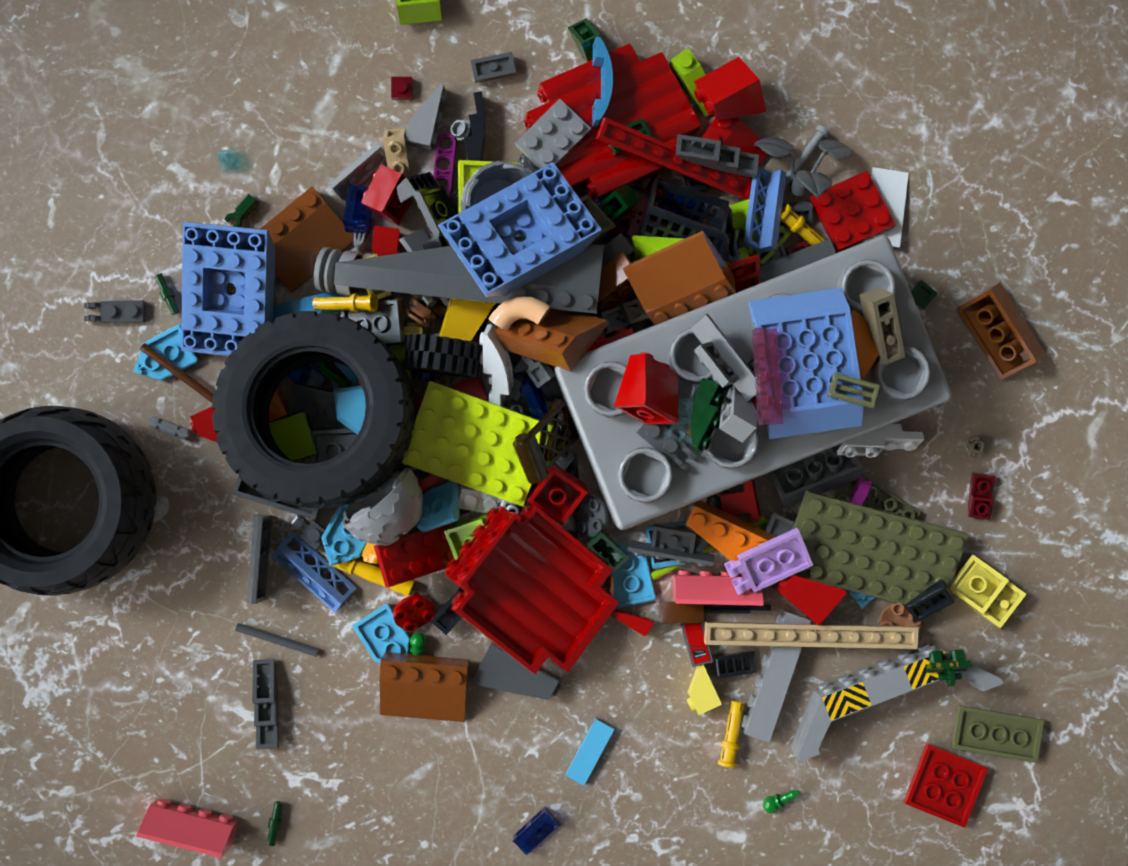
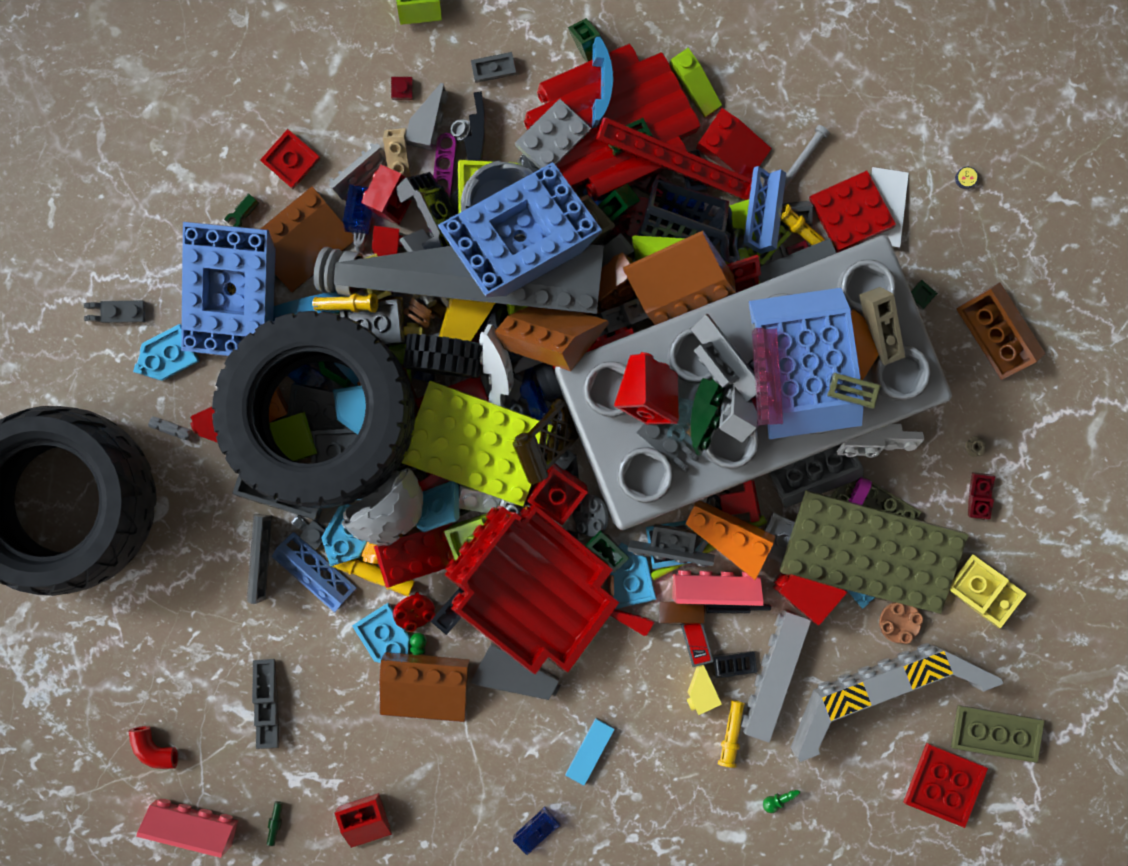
reddish brown piece [140,343,214,403] -> none
dark green bar [154,273,180,315] -> none
clear light blue plate [216,148,240,172] -> none
dark grey bar [235,623,319,657] -> none
light nougat cylinder [489,296,551,331] -> none
dark grey plate [520,355,556,388] -> none
dark grey slope [675,134,759,178] -> none
red slope [694,57,766,120] -> none
tan plate [704,622,919,649] -> none
lavender tile [724,528,813,594] -> none
dark grey plant [754,137,854,198] -> none
black slope [905,579,955,622] -> none
dark green hips [926,649,972,687] -> none
none -> red cylinder [128,726,178,769]
none -> red plate [260,129,321,189]
none -> red slope [334,793,392,848]
none -> light yellow tile [955,166,978,189]

